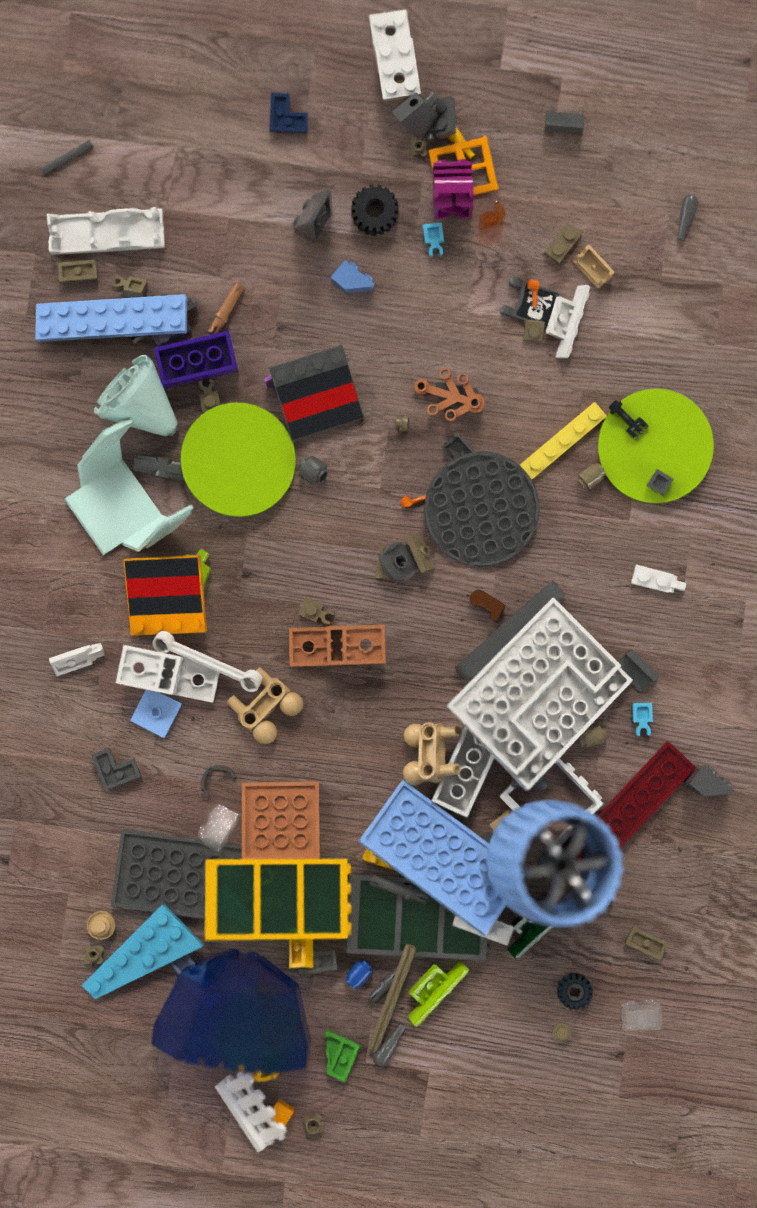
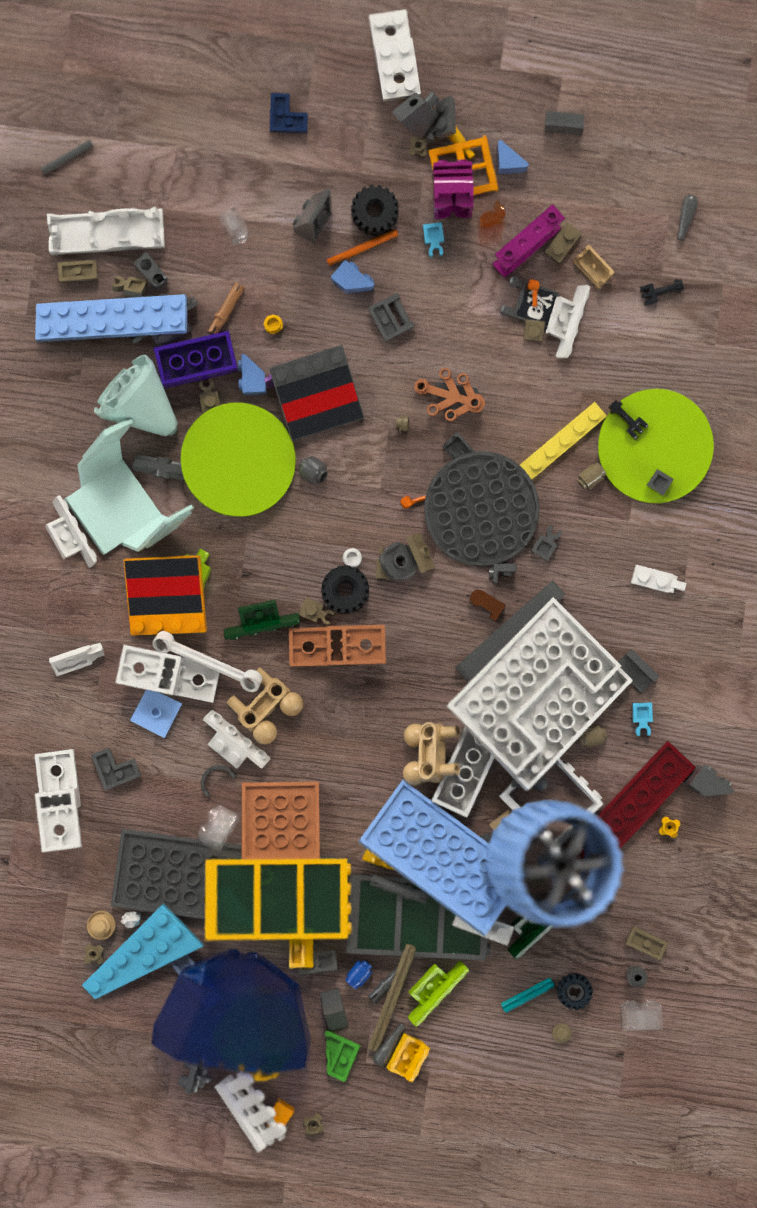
none -> white bracket [35,749,82,852]
none -> white bracket [45,495,97,568]
none -> white plate [121,911,141,928]
none -> dark grey leg [134,252,169,290]
none -> dark grey hips [178,1056,212,1094]
none -> white bracket [203,710,271,769]
none -> clear brick [218,207,249,245]
none -> dark green bracket [224,599,300,640]
none -> medium blue slope [238,354,267,396]
none -> yellow plate [264,315,283,334]
none -> dark grey slope [320,988,349,1031]
none -> black tyre [321,565,369,614]
none -> orange bar [326,229,398,267]
none -> white tile [343,548,362,567]
none -> dark grey plate [368,293,416,343]
none -> yellow bracket [386,1033,430,1082]
none -> dark grey bracket [489,564,517,584]
none -> magenta fence [492,204,565,279]
none -> medium blue slope [497,140,529,174]
none -> teal axle [501,978,555,1013]
none -> dark grey plate [531,525,562,561]
none -> dark grey brick [625,965,647,988]
none -> black hinge [640,279,684,306]
none -> yellow plate [659,817,680,838]

